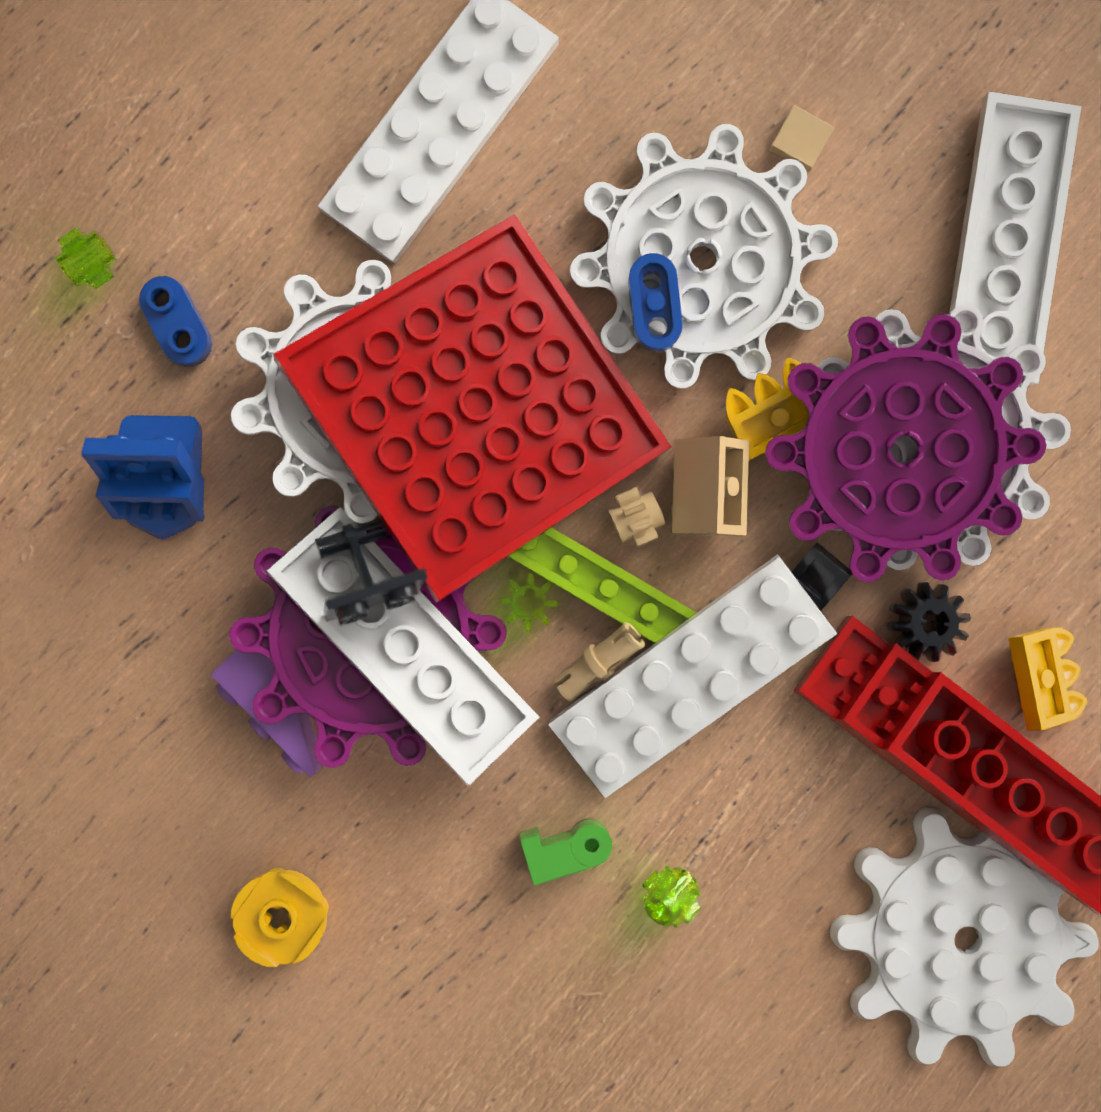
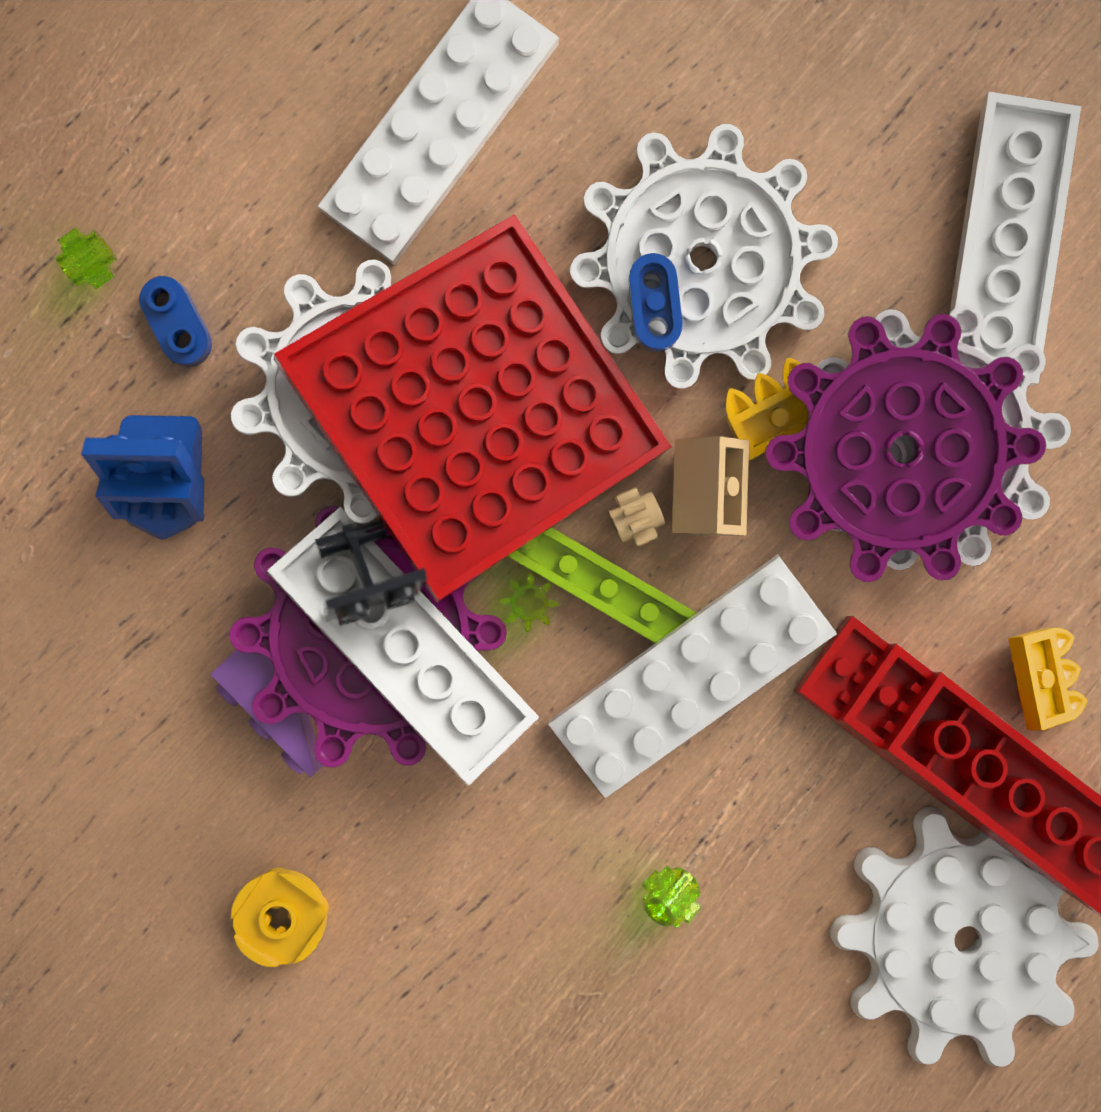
bright green leg [520,818,612,886] -> none
tan pin [554,622,645,701] -> none
tan tile [769,105,835,172] -> none
black plate [792,543,852,611] -> none
black gear [887,582,972,662] -> none

